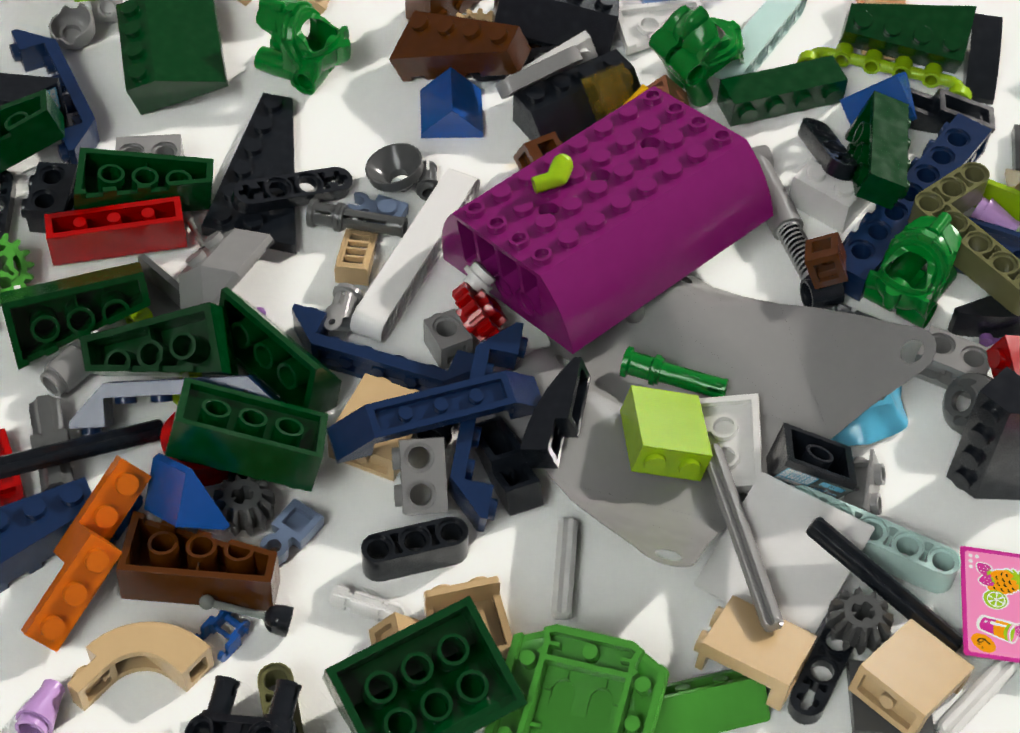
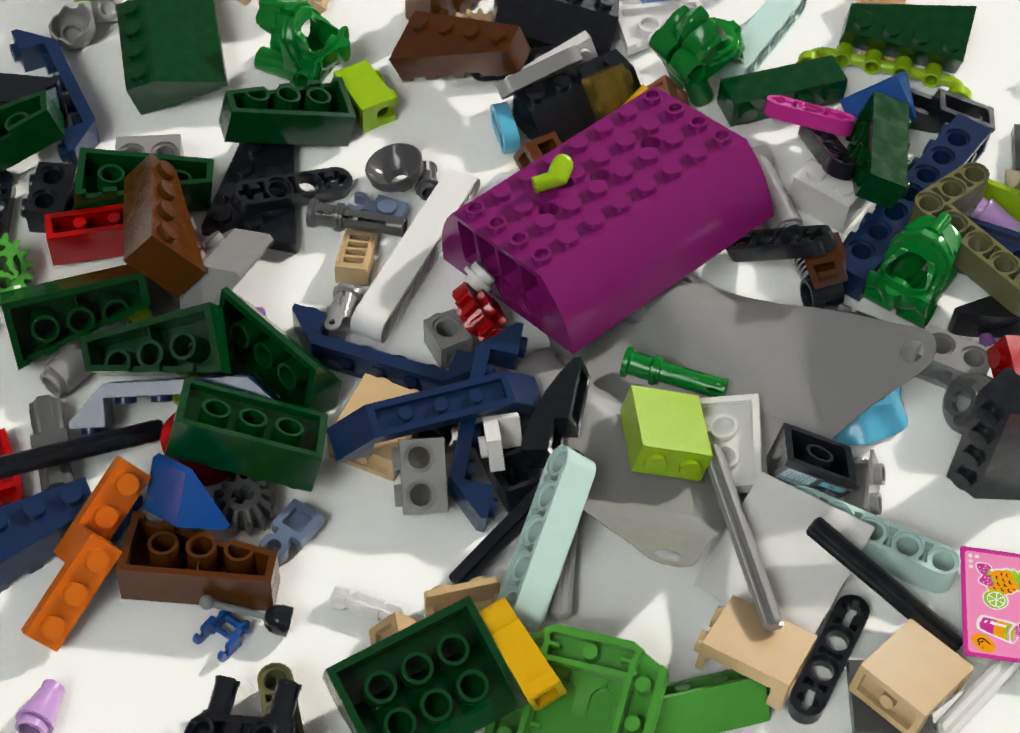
tan arch [67,622,215,712] -> none
black beam [361,516,469,582] -> none
blue slope [420,67,484,138] -> none
dark grey gear [825,586,894,656] -> none
black slope [963,13,1003,105] -> none
none -> reddish brown wedge [123,154,206,297]
none -> dark green wedge [219,77,357,146]
none -> lime brick [333,60,399,133]
none -> black axle [449,449,584,585]
none -> white bracket [478,412,522,472]
none -> yellow leg [479,596,567,712]
none -> medium azure beam [490,102,520,154]
none -> light aqua beam [497,445,596,632]
none -> black beam [725,225,837,262]
none -> dark pink beam [763,95,856,136]

